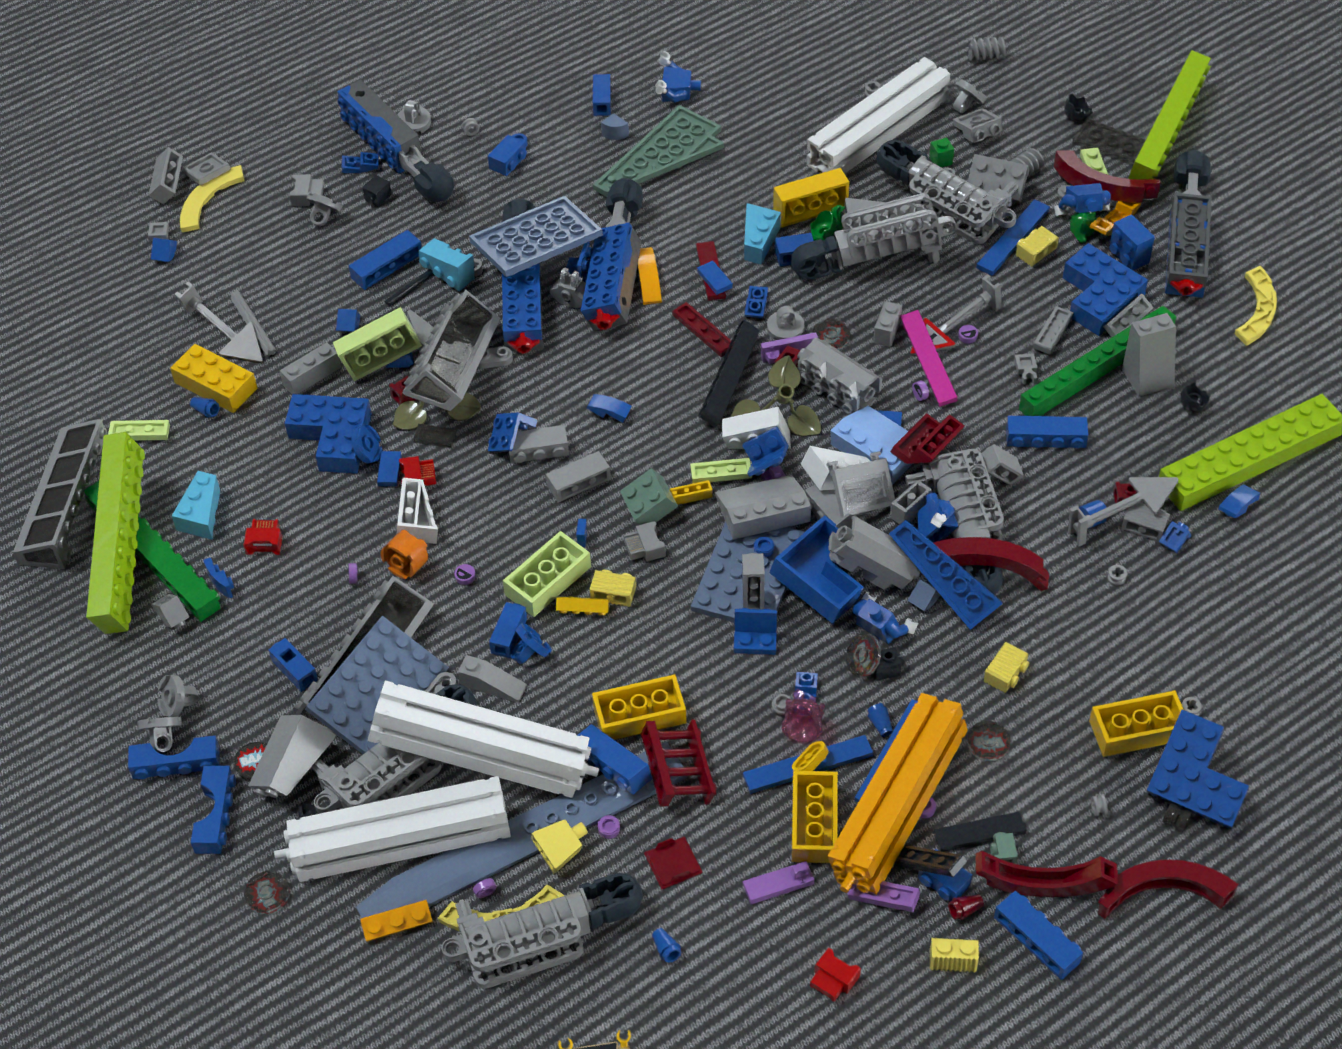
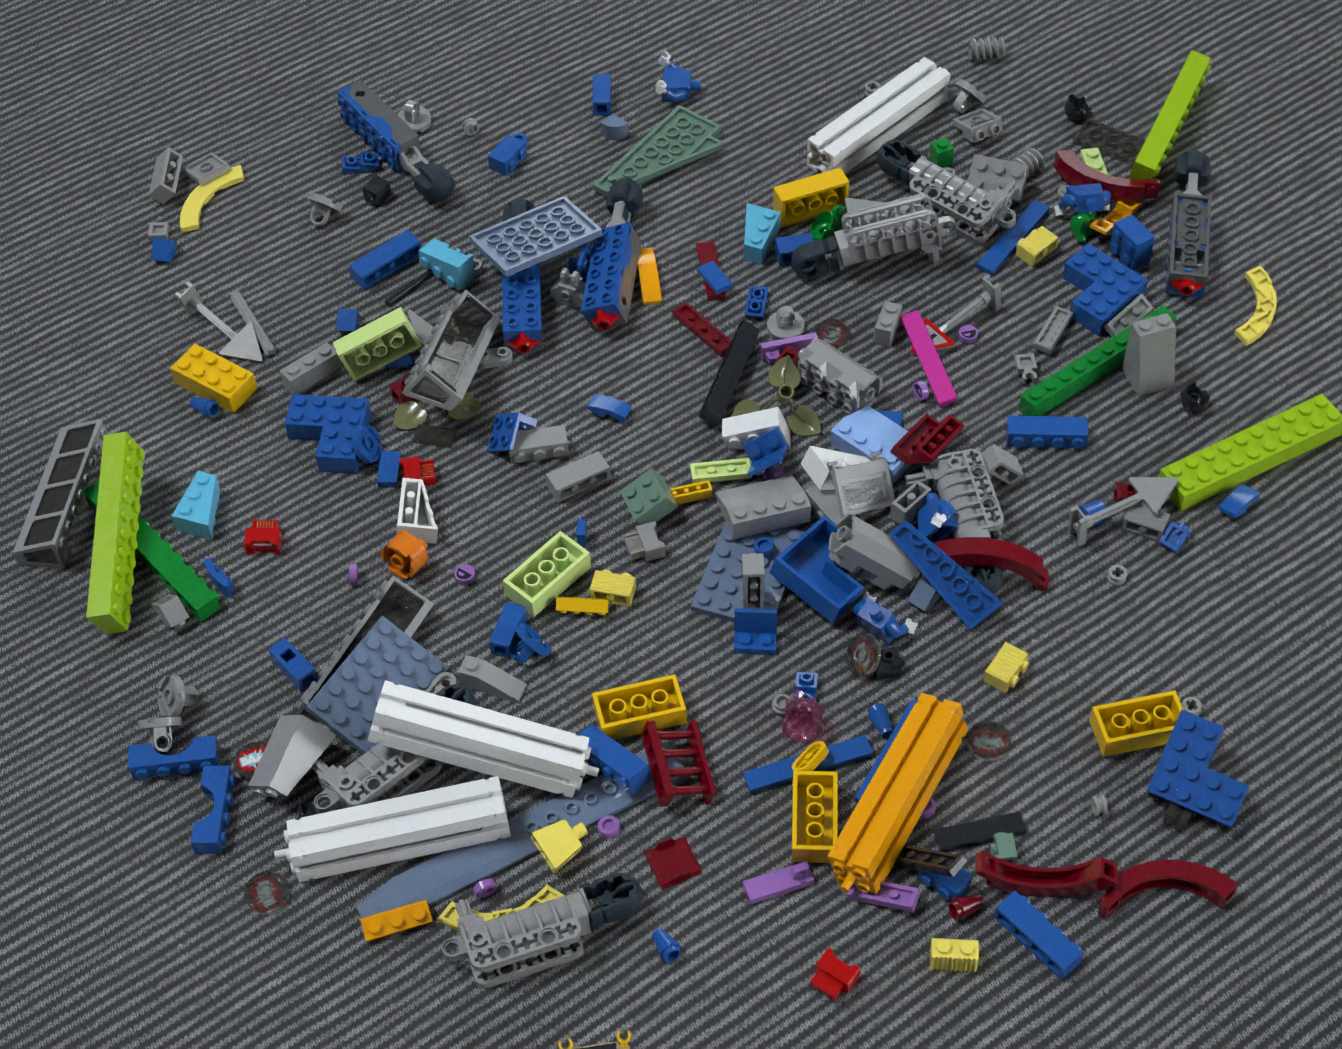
yellowish green plate [108,420,170,440] -> none
light grey piece [290,175,325,206] -> none

